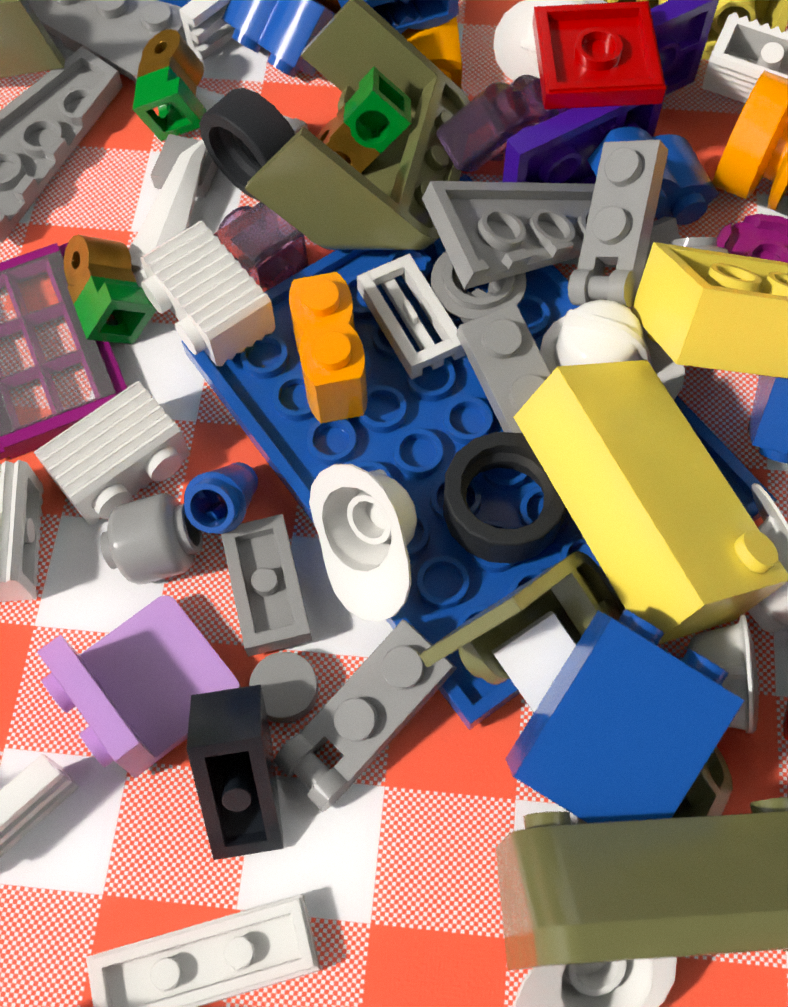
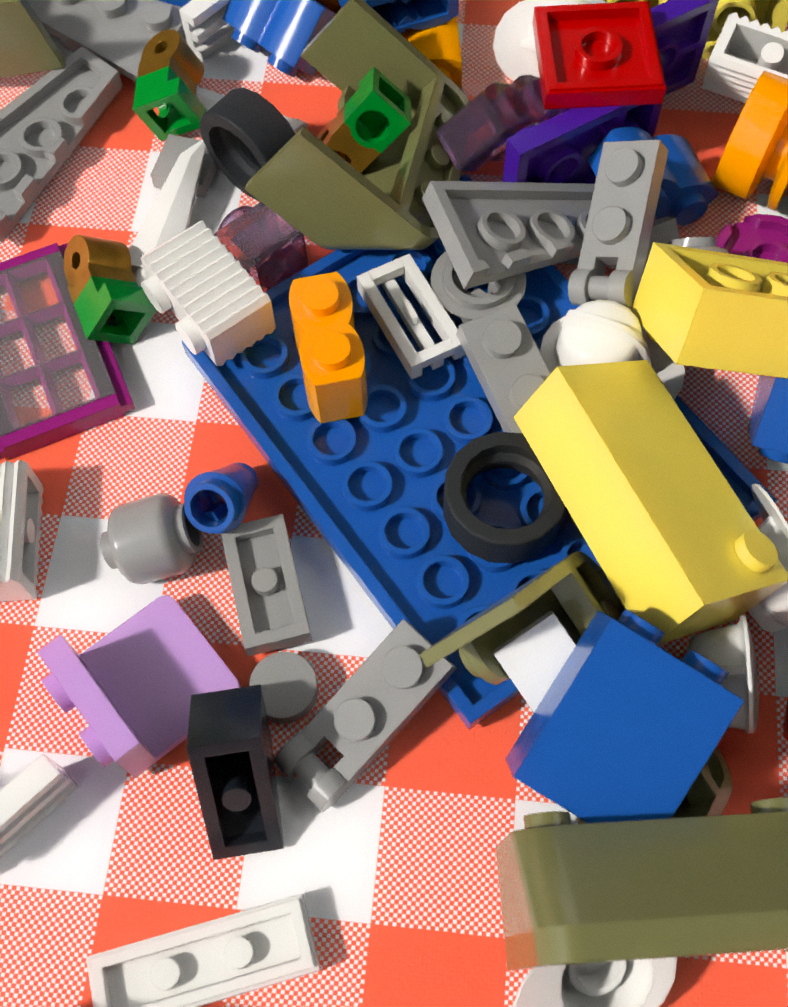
white brick [34,381,190,525] -> none
white piece [309,464,417,622] -> none

